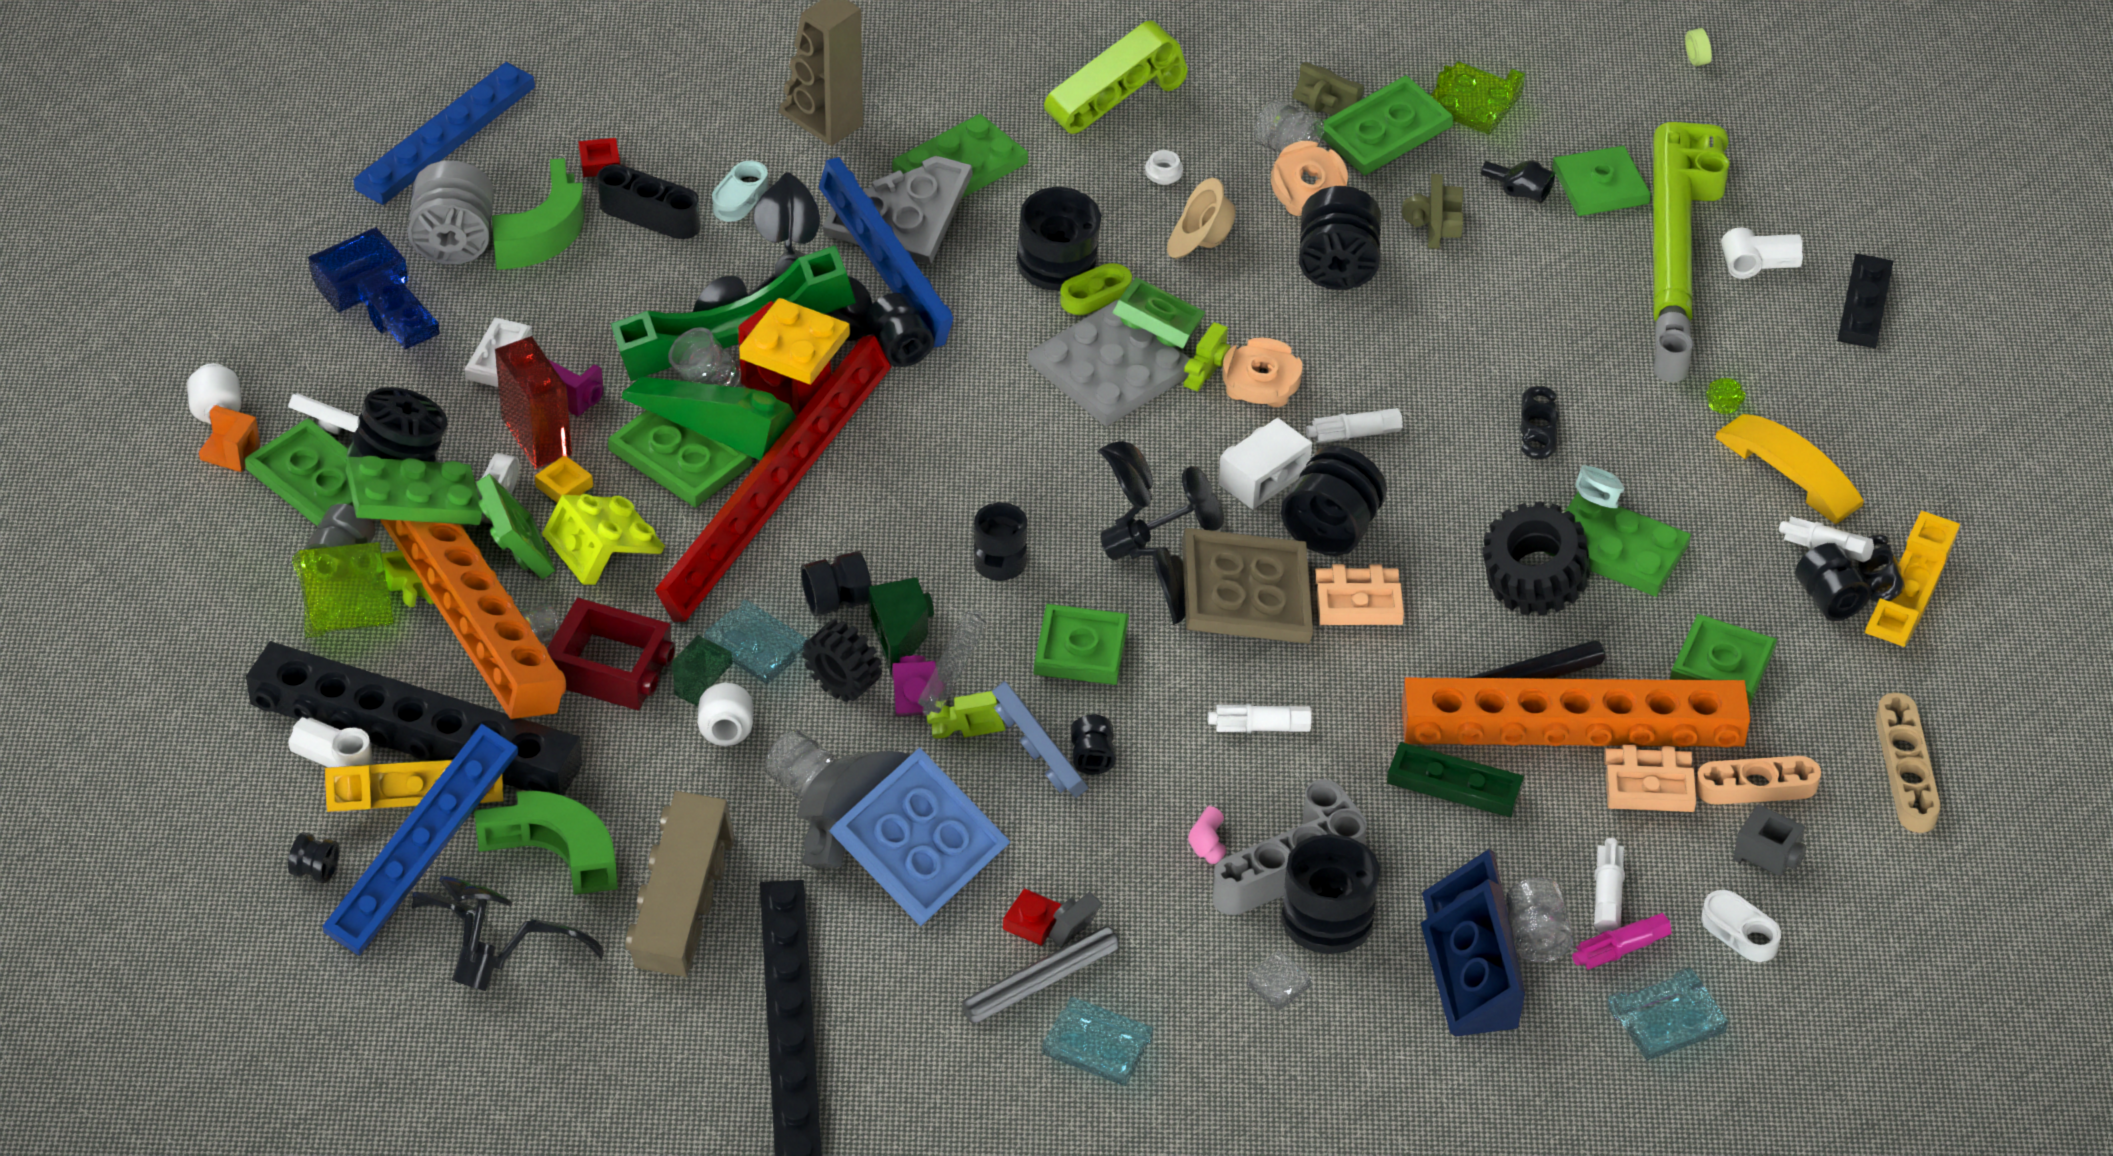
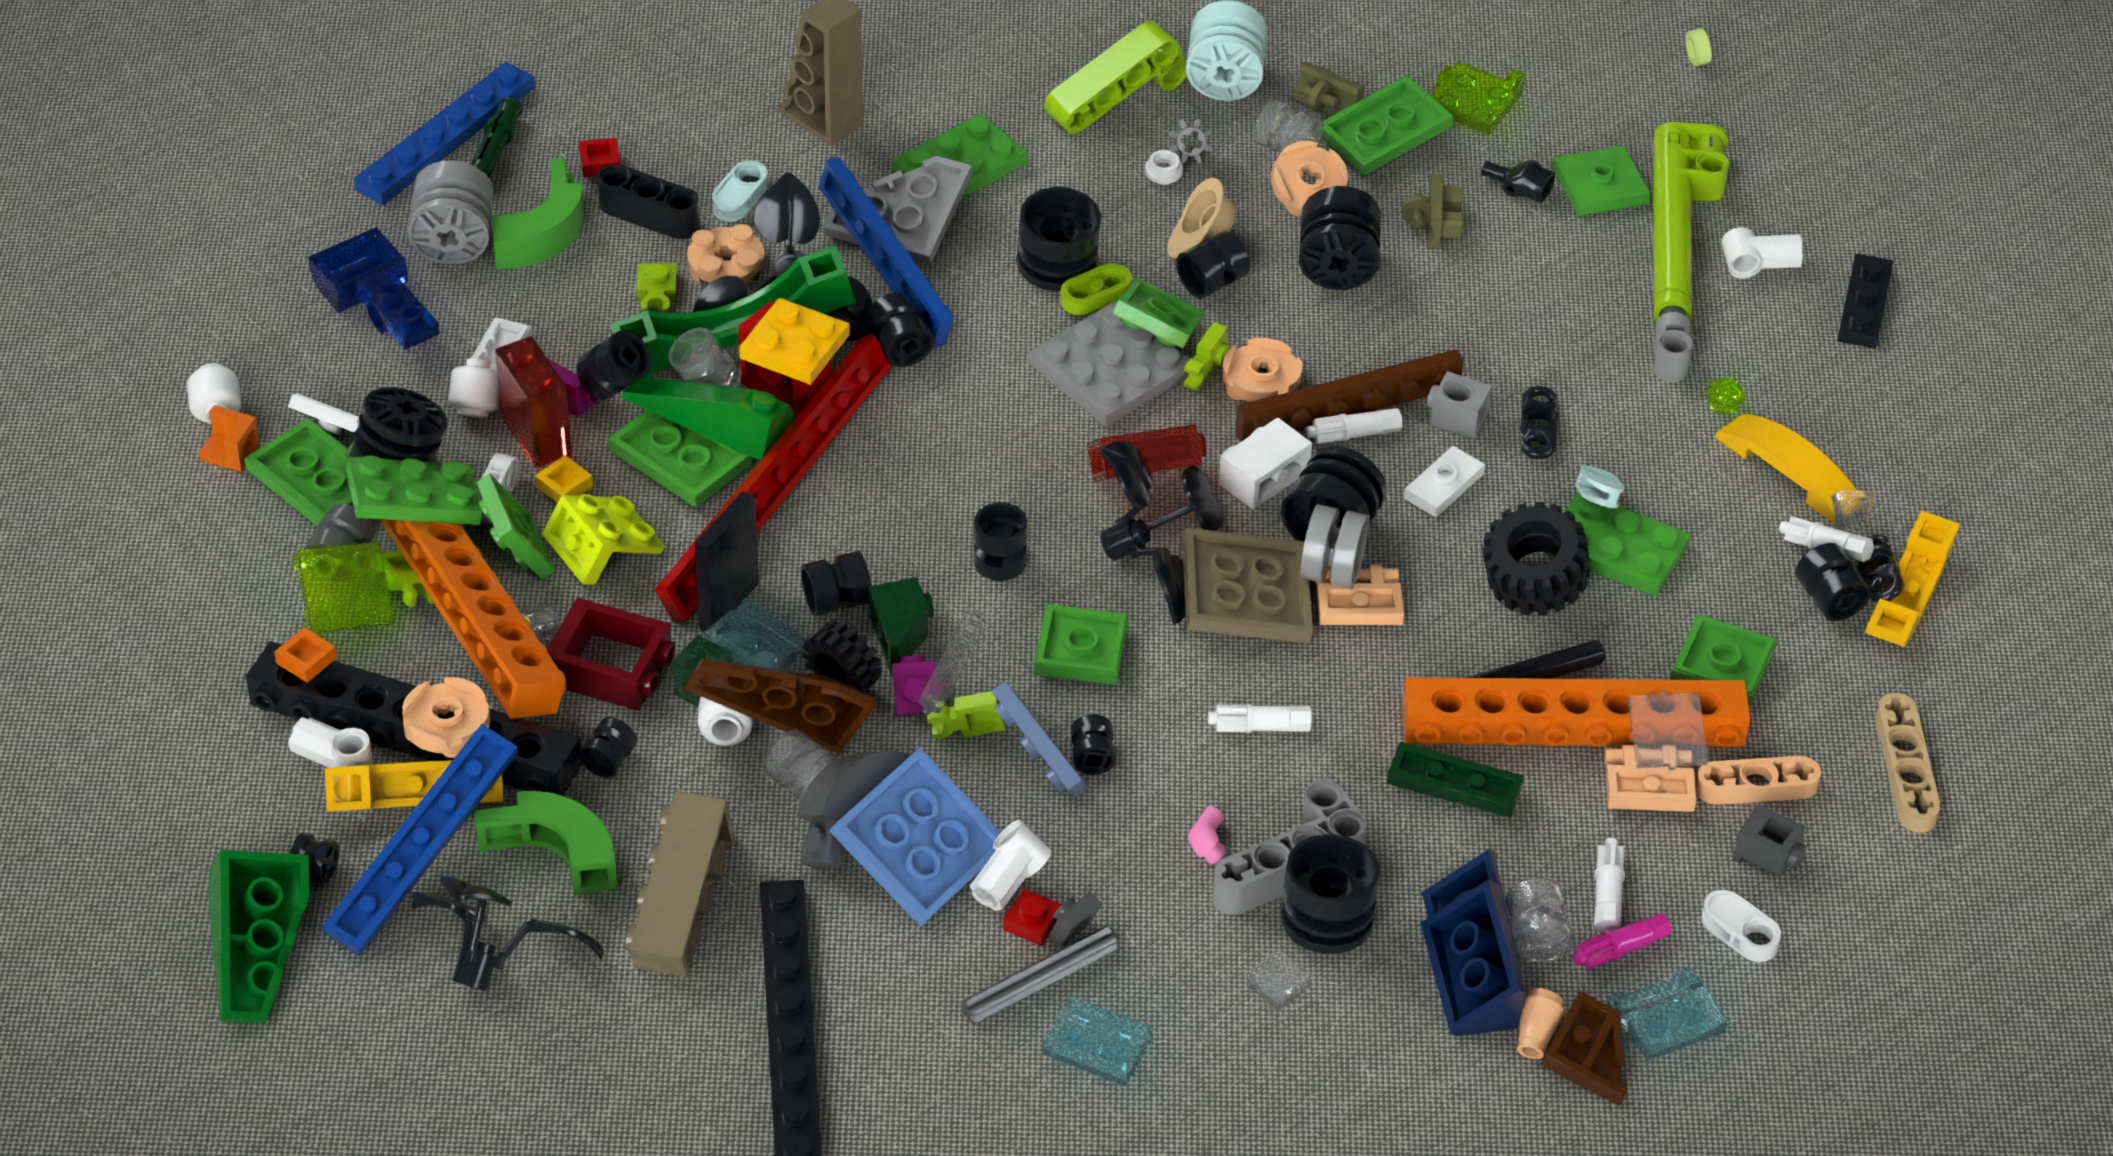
none -> green wedge [209,849,310,1024]
none -> orange plate [274,627,337,683]
none -> light nougat plate [402,677,490,758]
none -> white head [448,358,502,418]
none -> dark green pin [471,97,523,178]
none -> black wheel [577,330,651,400]
none -> black wheel [579,717,637,778]
none -> lime plate [636,263,678,313]
none -> reddish brown wedge [684,658,877,754]
none -> light nougat plate [687,224,765,287]
none -> black tile [695,492,759,635]
none -> white piece [970,820,1051,911]
none -> clear red brick [1087,424,1206,483]
none -> light grey gear [1167,118,1213,164]
none -> black wheel [1176,231,1250,299]
none -> light aqua wheel [1186,0,1268,101]
none -> reddish brown plate [1235,349,1464,442]
none -> light grey wheel [1300,504,1369,589]
none -> white plate [1404,446,1485,518]
none -> light grey brick [1427,371,1492,439]
none -> light nougat cone [1517,988,1565,1059]
none -> reddish brown wing [1540,990,1627,1106]
none -> clear piece [1628,690,1708,771]
none -> clear tile [1831,491,1874,532]

